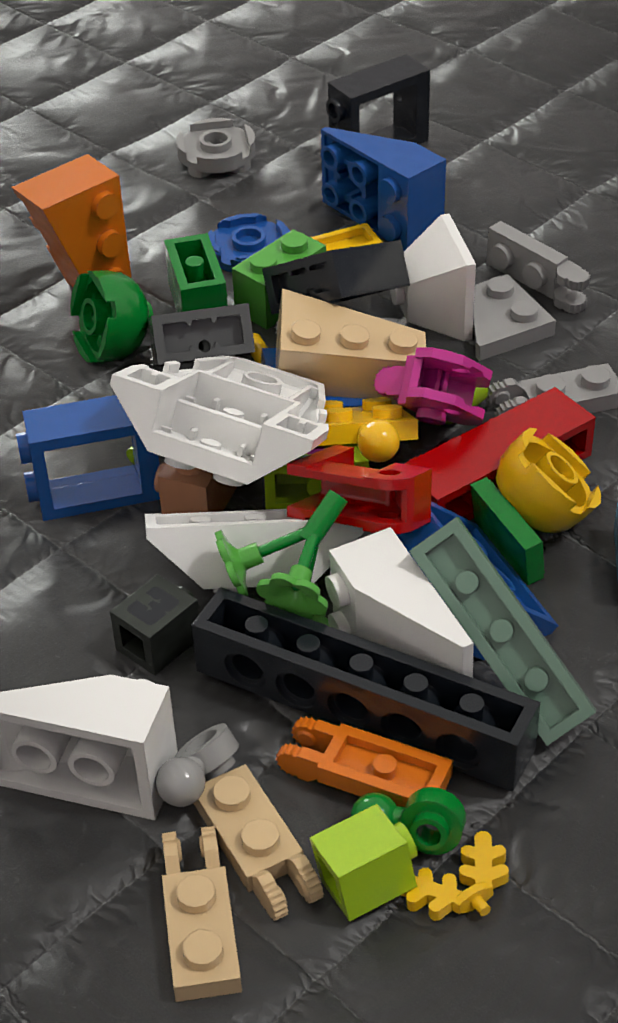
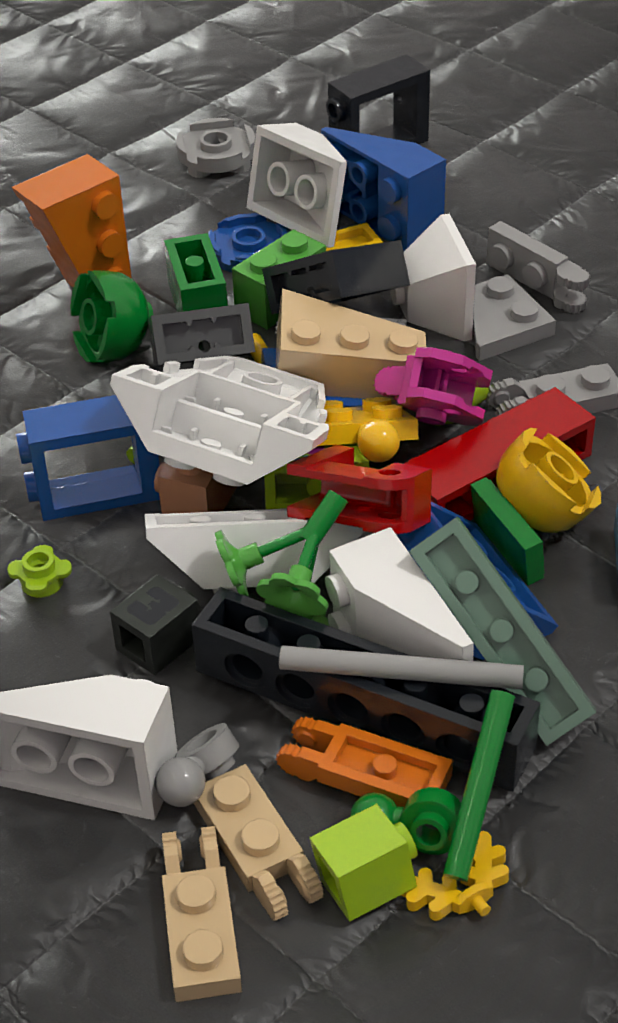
none -> lime plate [7,545,72,598]
none -> white slope [246,123,347,248]
none -> light grey bar [279,645,524,690]
none -> green bar [443,690,515,882]

